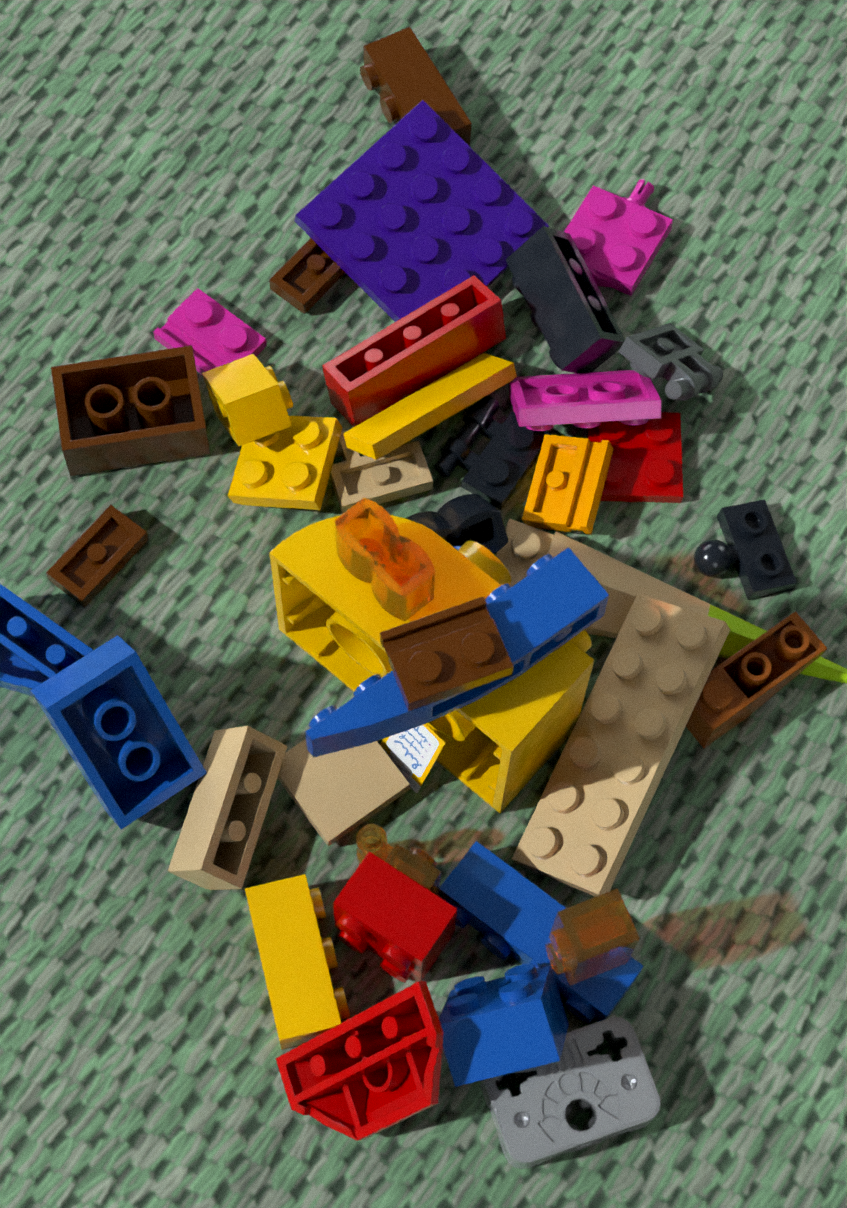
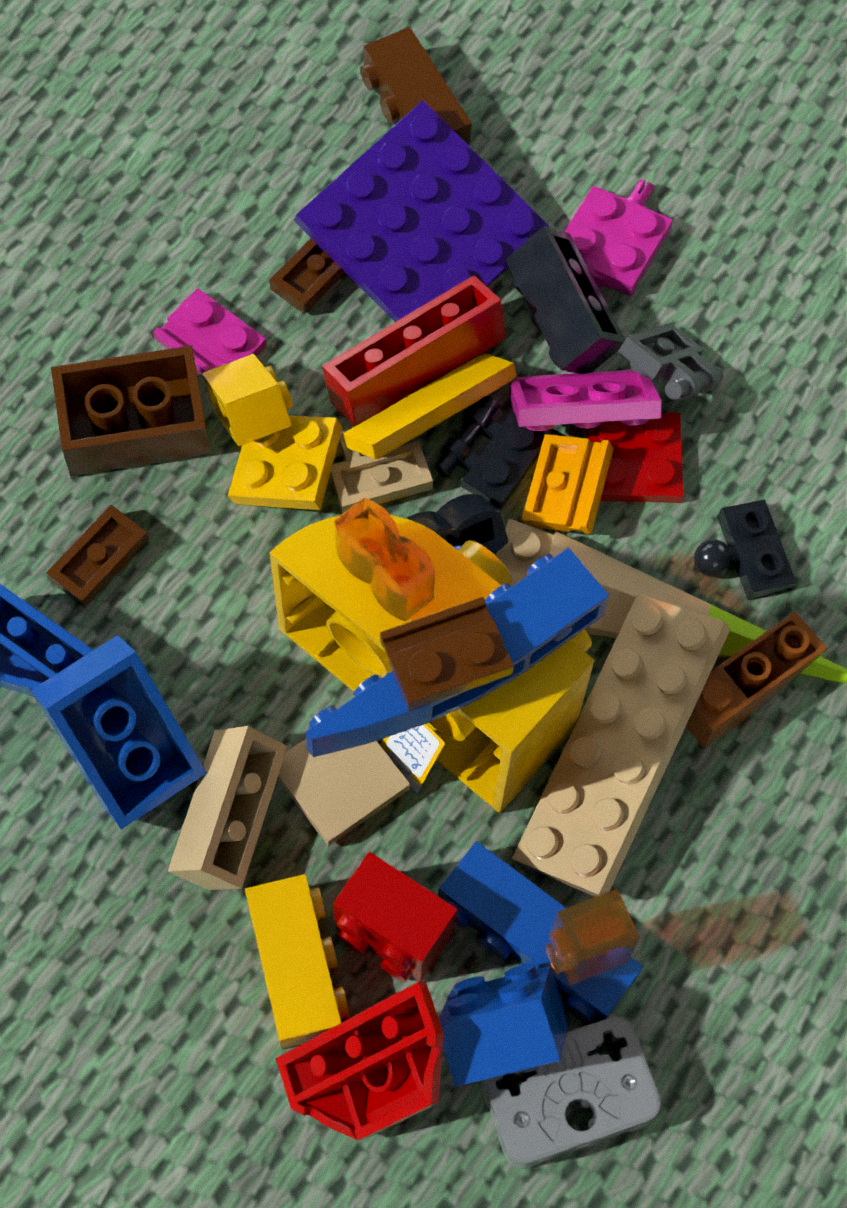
clear orange plate [356,824,441,896] -> none

